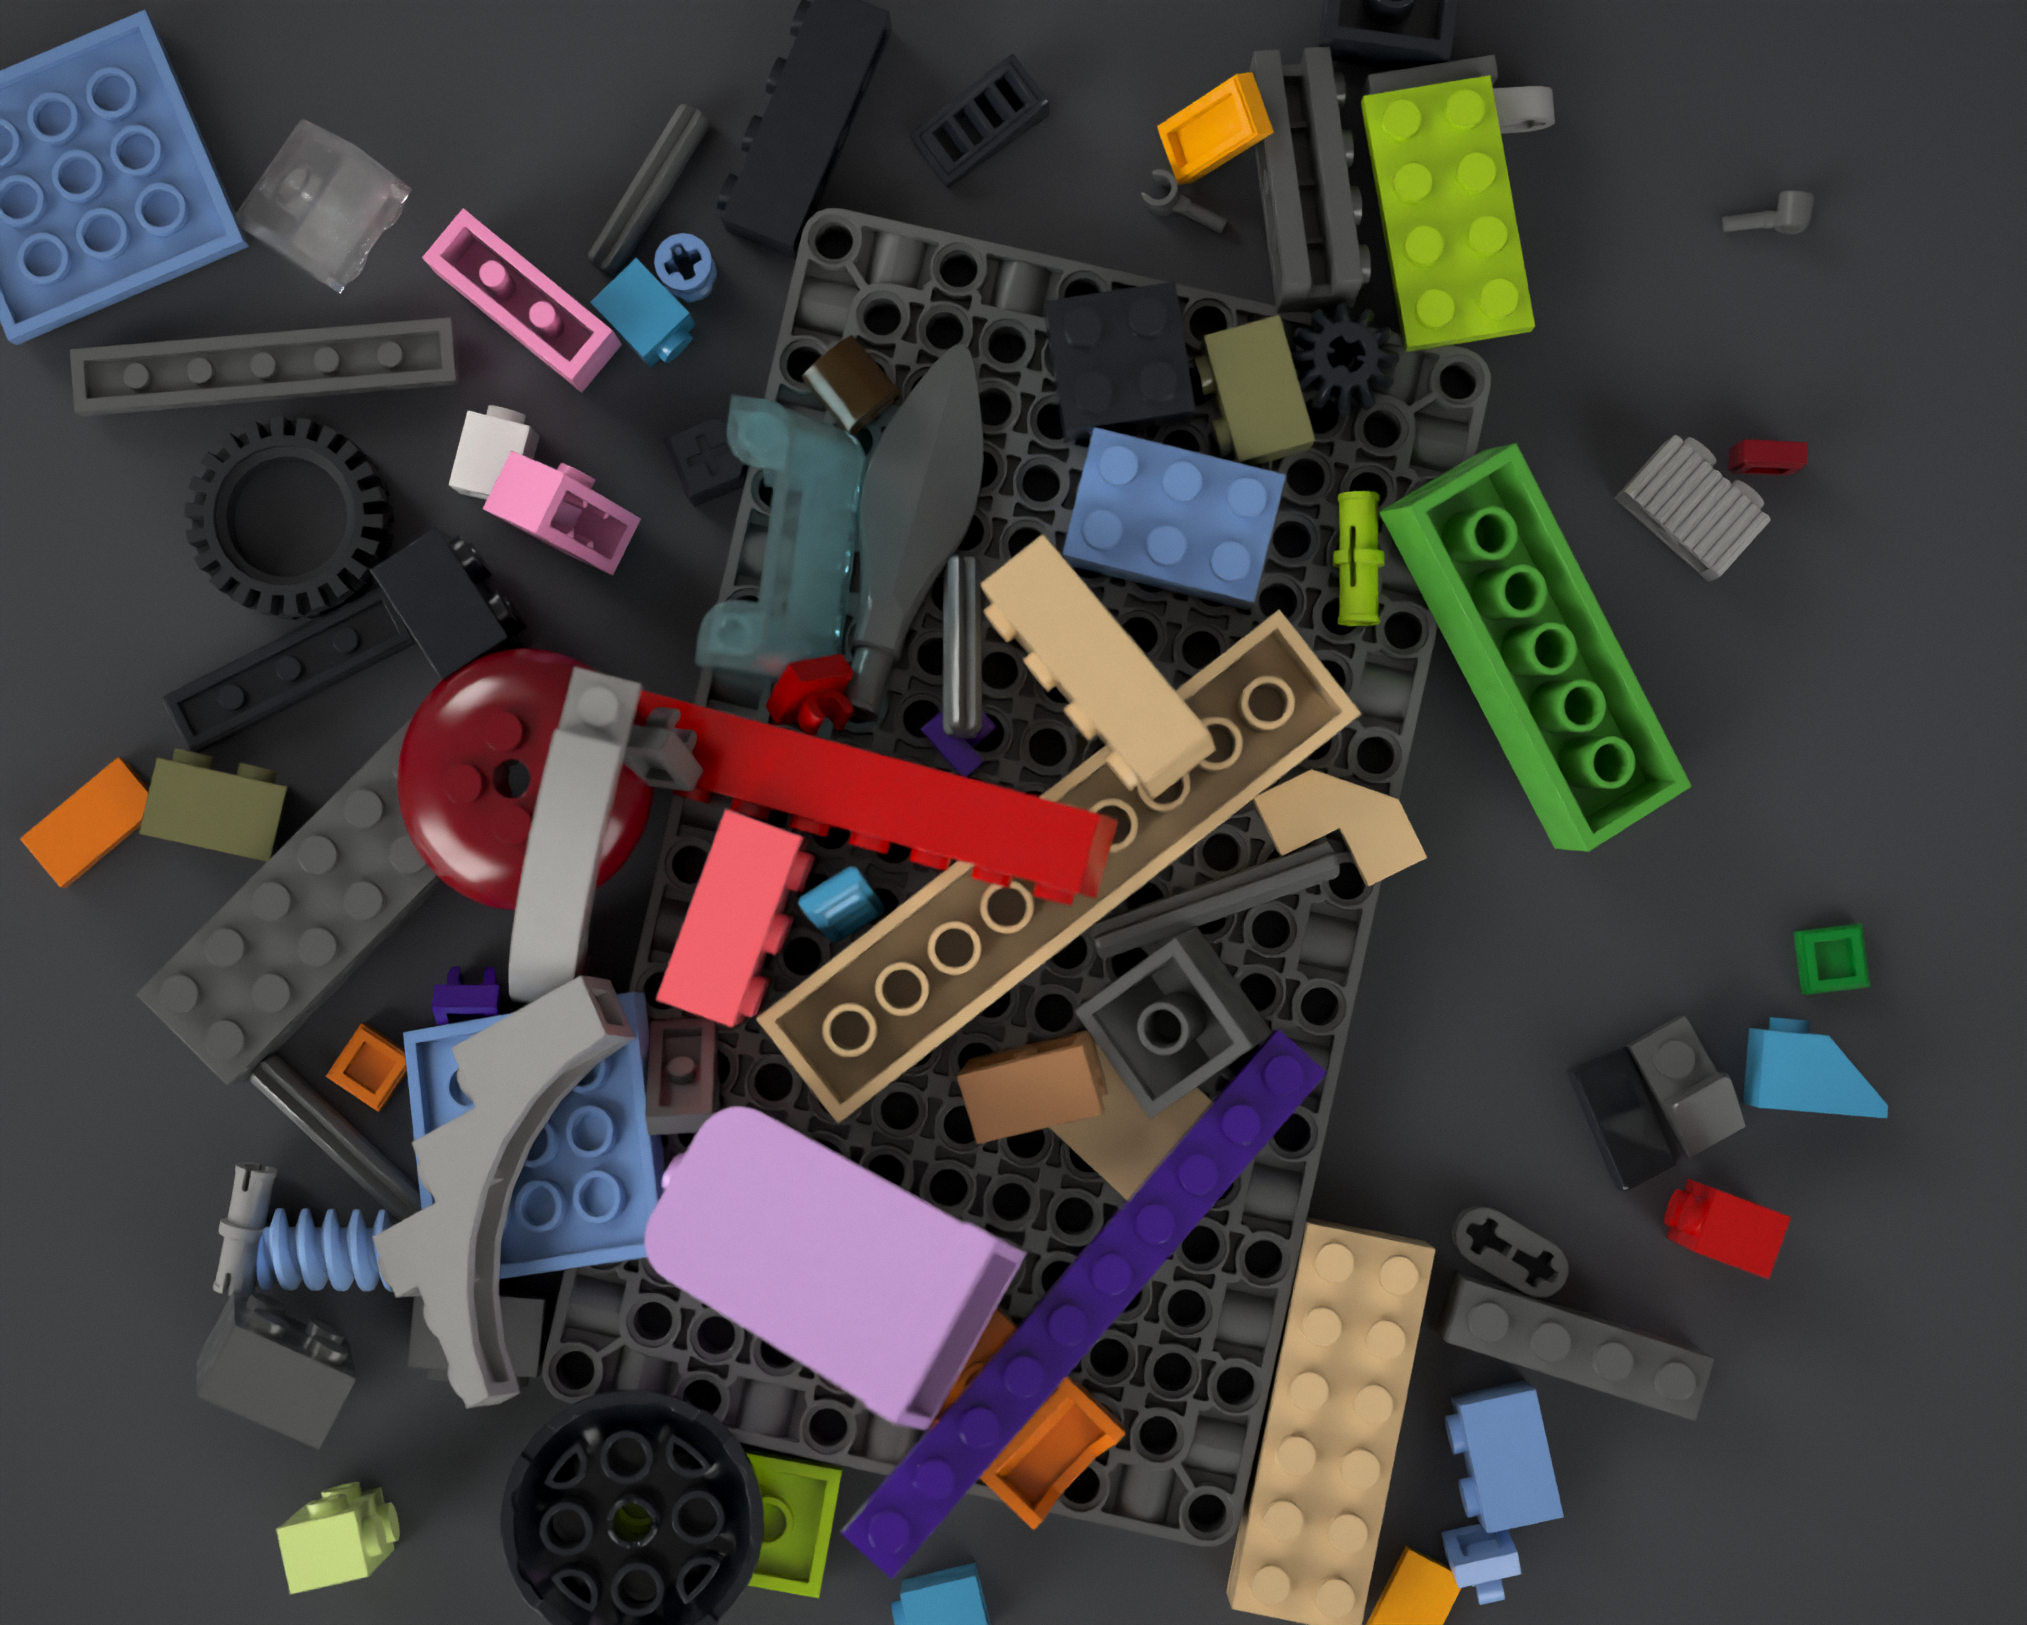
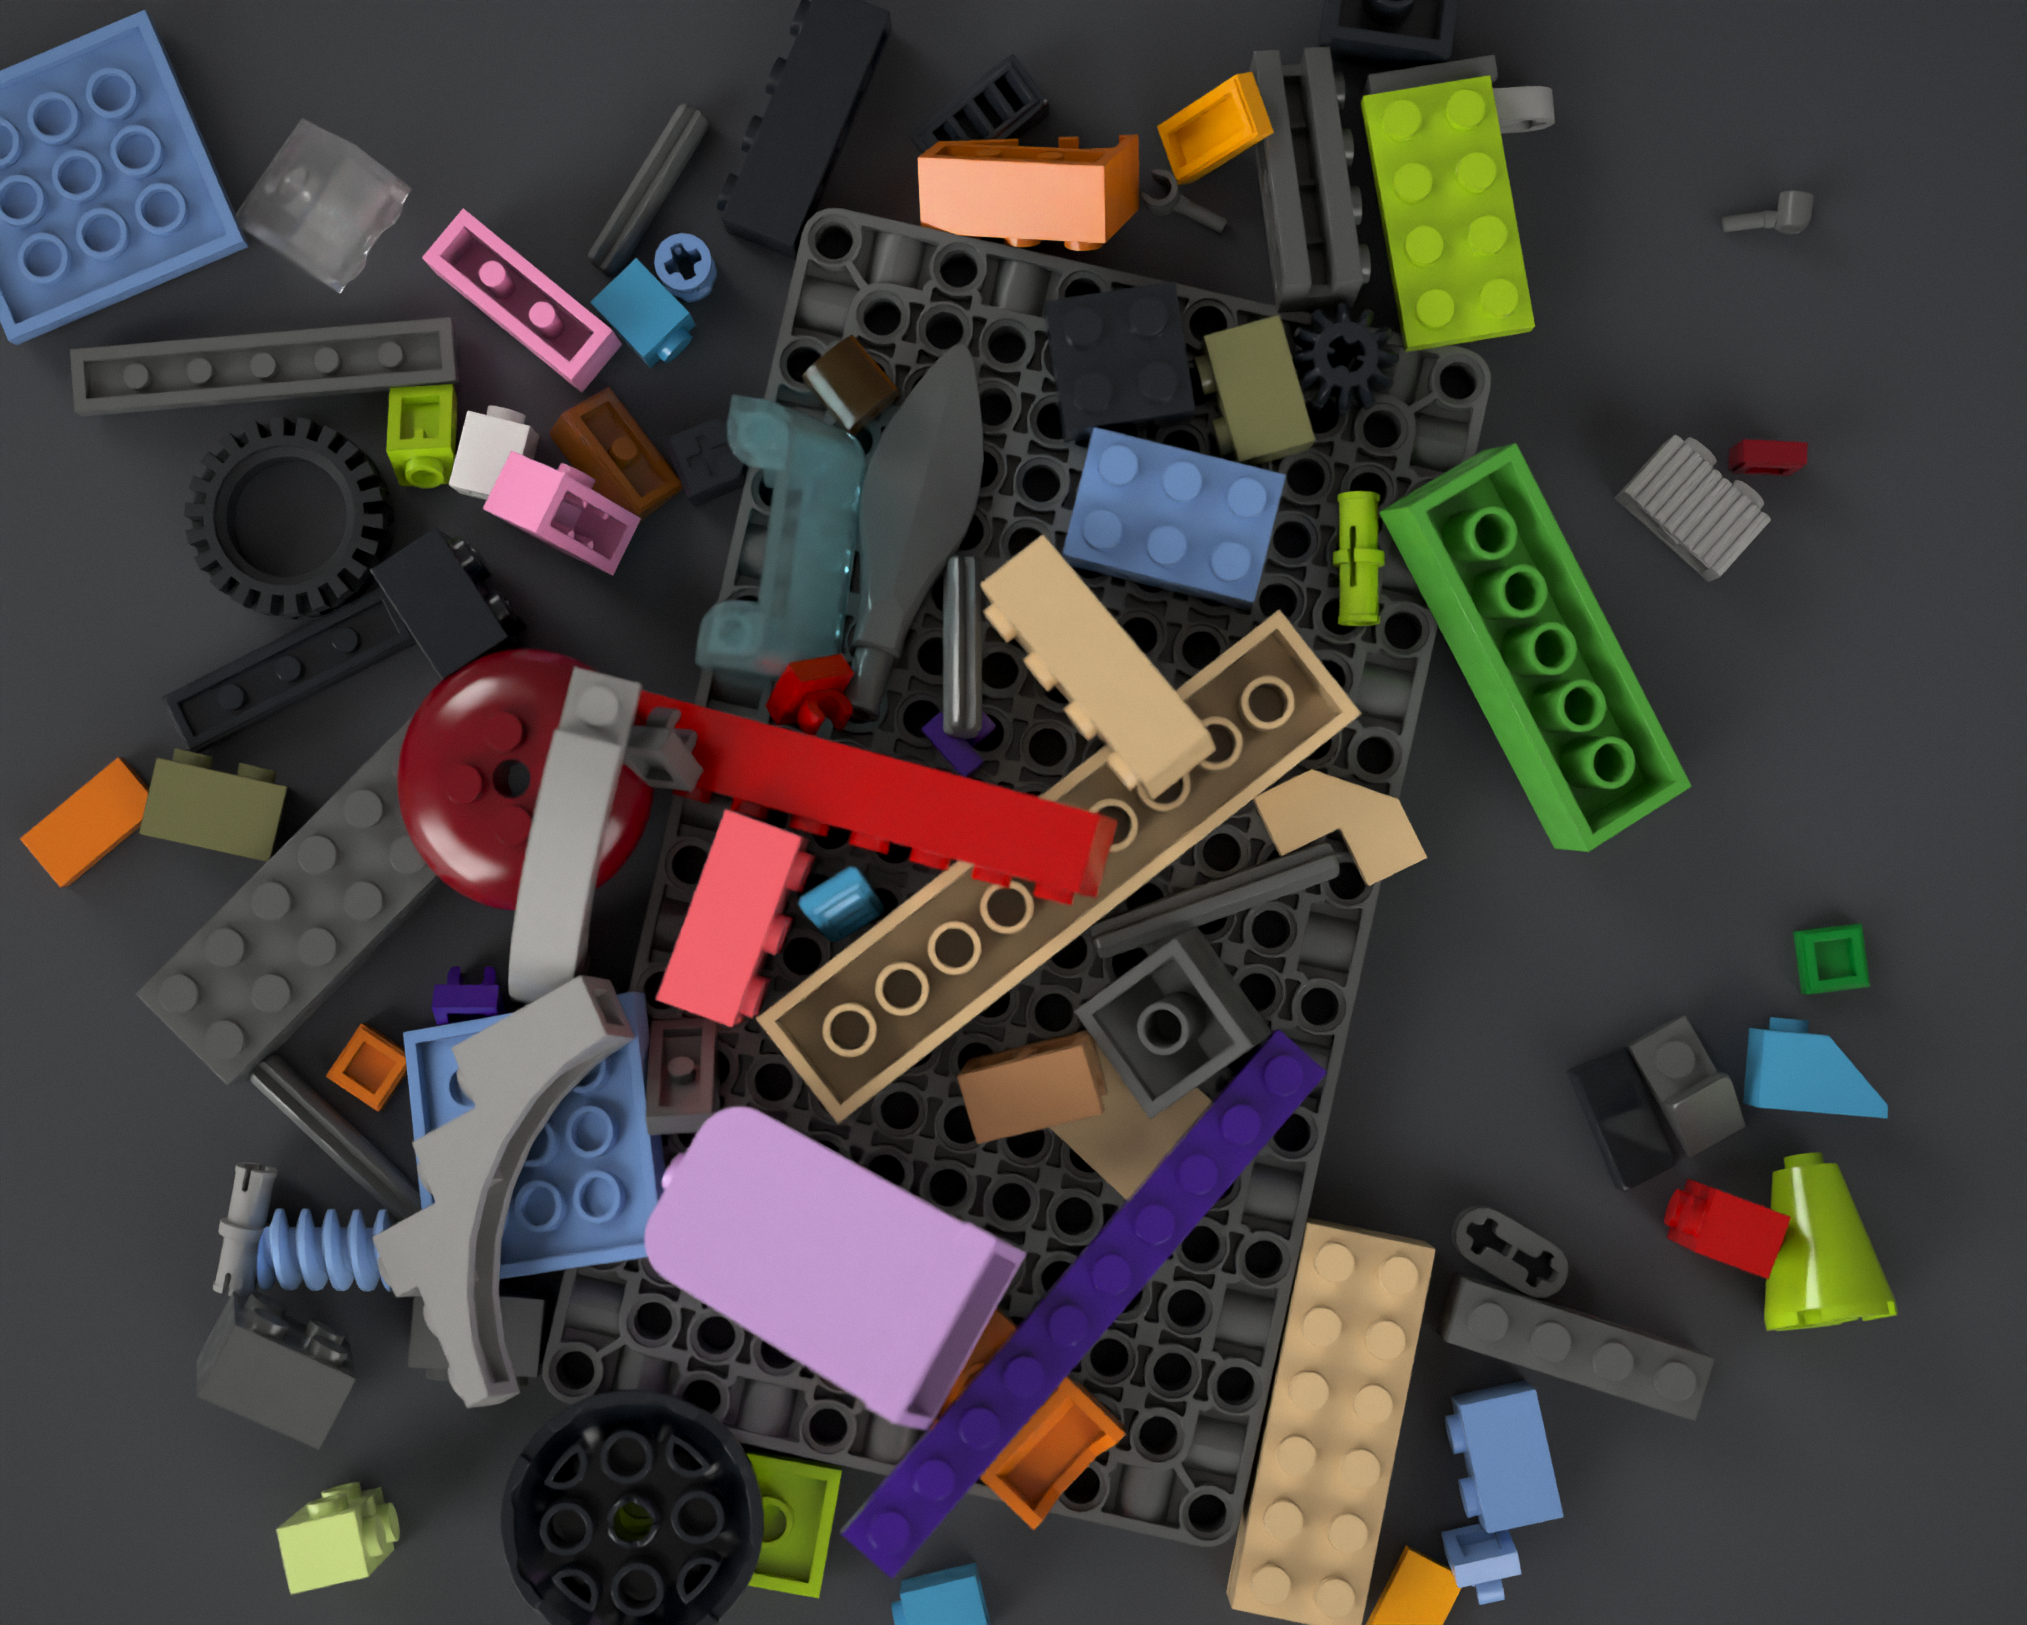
none -> lime bracket [386,384,458,488]
none -> dark orange slope [550,387,683,523]
none -> wedge [918,134,1140,251]
none -> lime cone [1764,1152,1898,1331]

